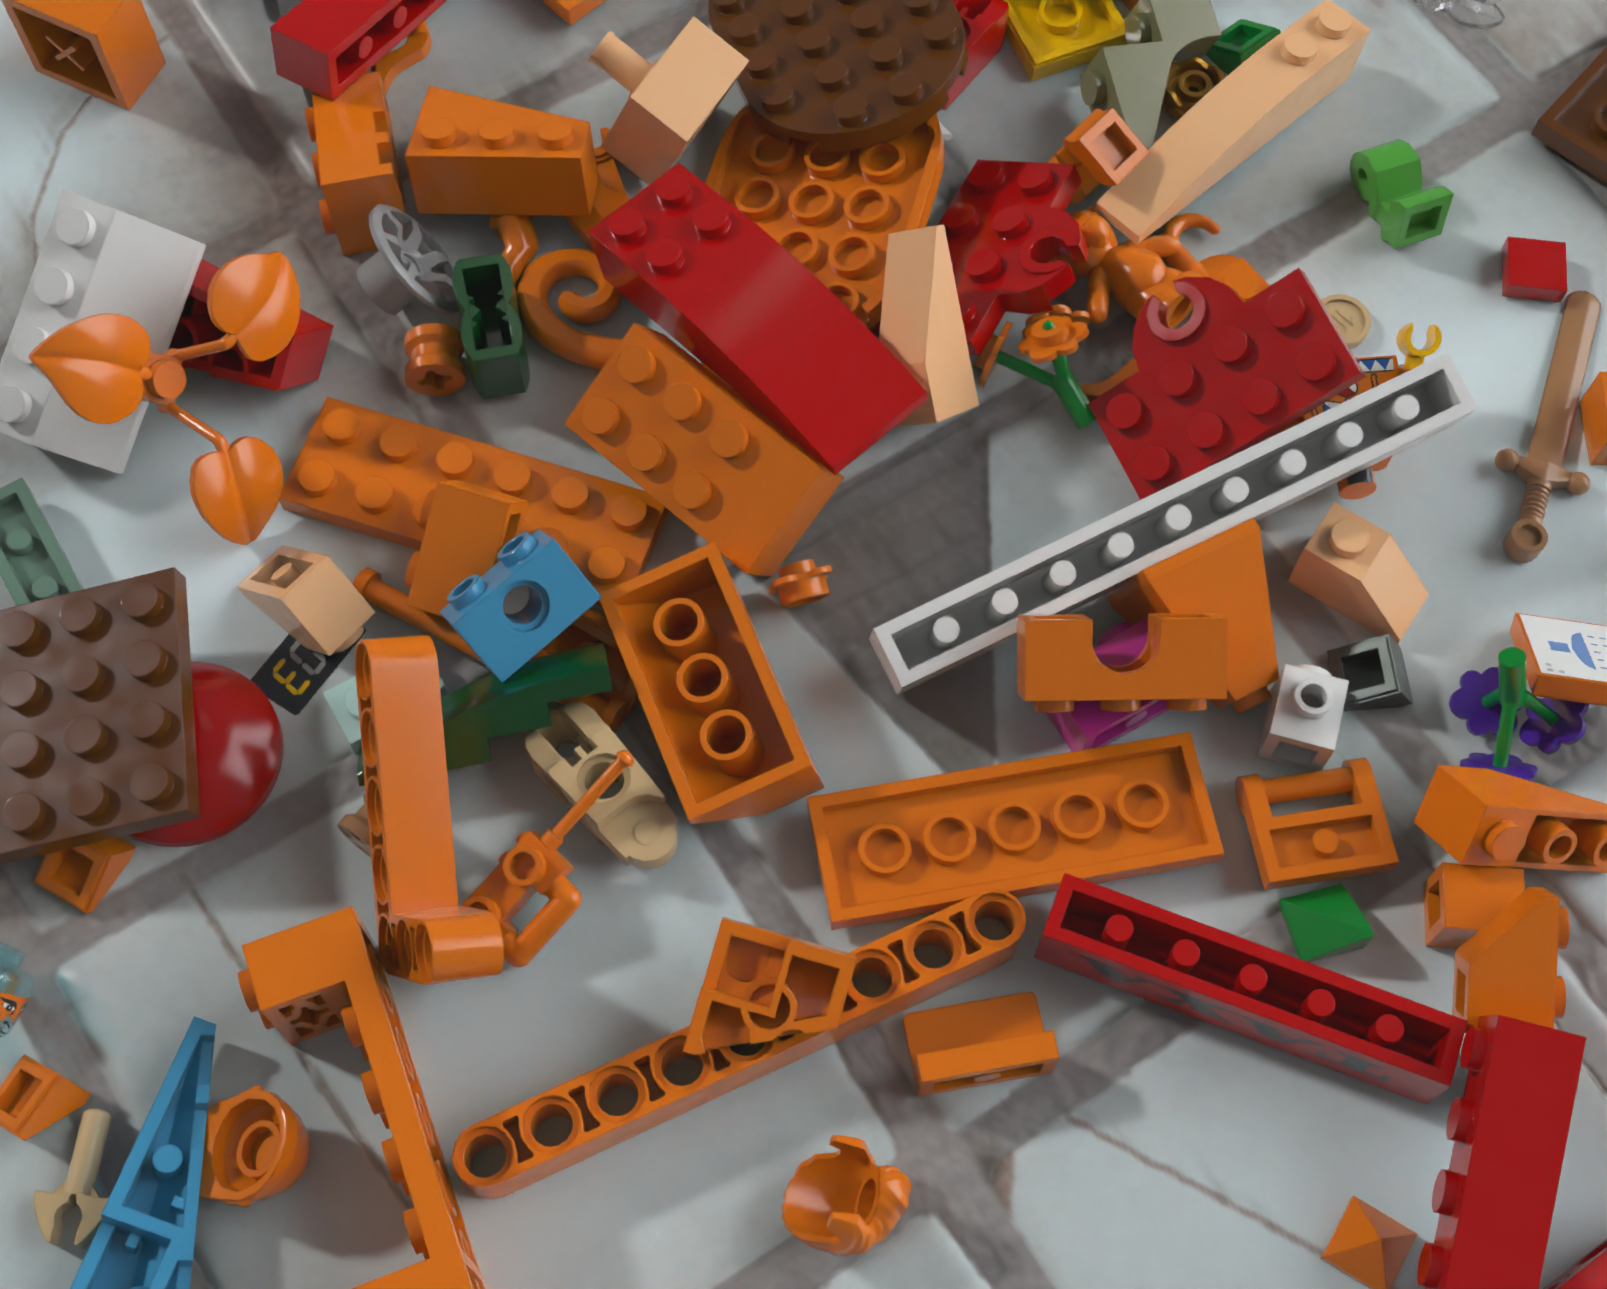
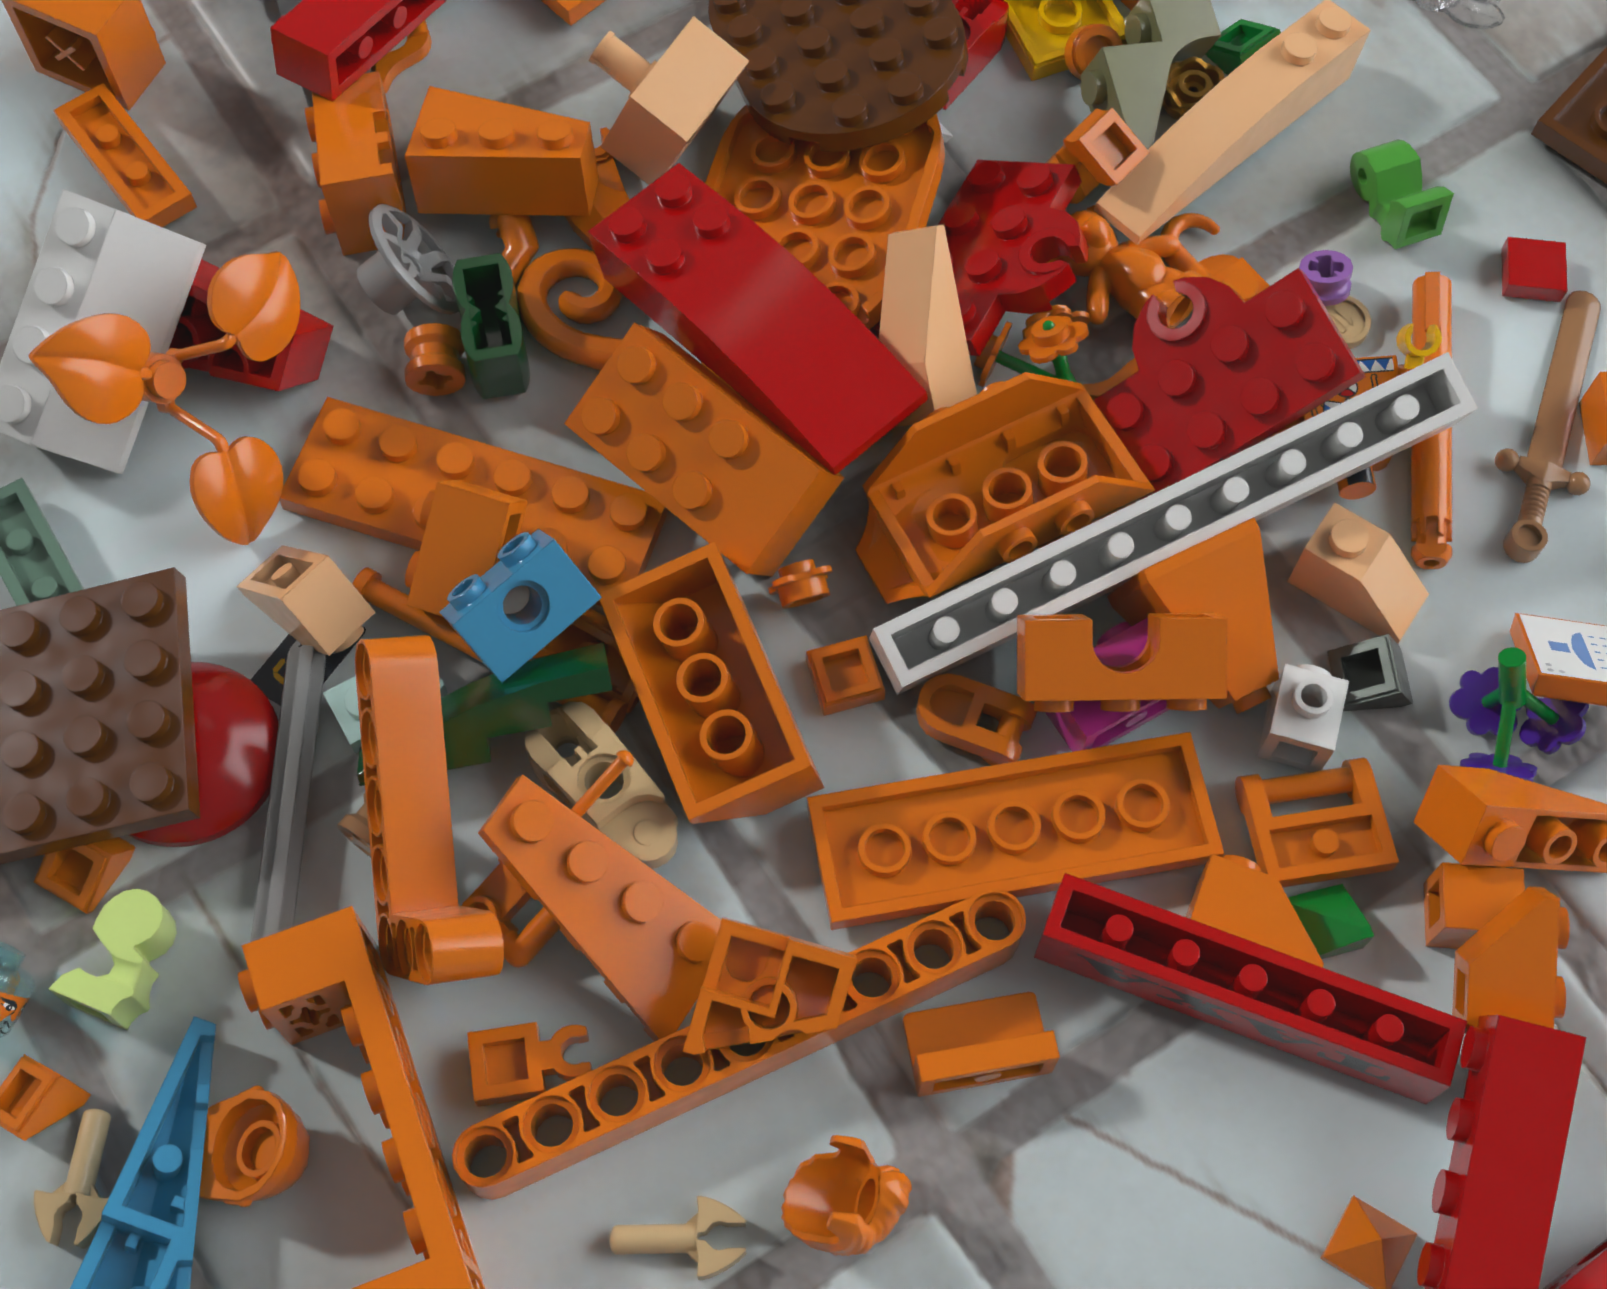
none -> yellowish green leg [49,889,177,1030]
none -> orange plate [53,83,197,227]
none -> light grey axle [250,645,326,942]
none -> orange plate [467,1022,593,1107]
none -> orange wing [478,774,721,1042]
none -> tan bar [610,1196,746,1281]
none -> orange tile [806,635,885,716]
none -> orange slope [855,372,1155,604]
none -> orange plate [916,673,1038,765]
none -> orange tile [1064,24,1123,80]
none -> orange slope [1186,854,1324,967]
none -> medium lavender bush [1299,250,1353,306]
none -> orange piece [1411,272,1452,569]

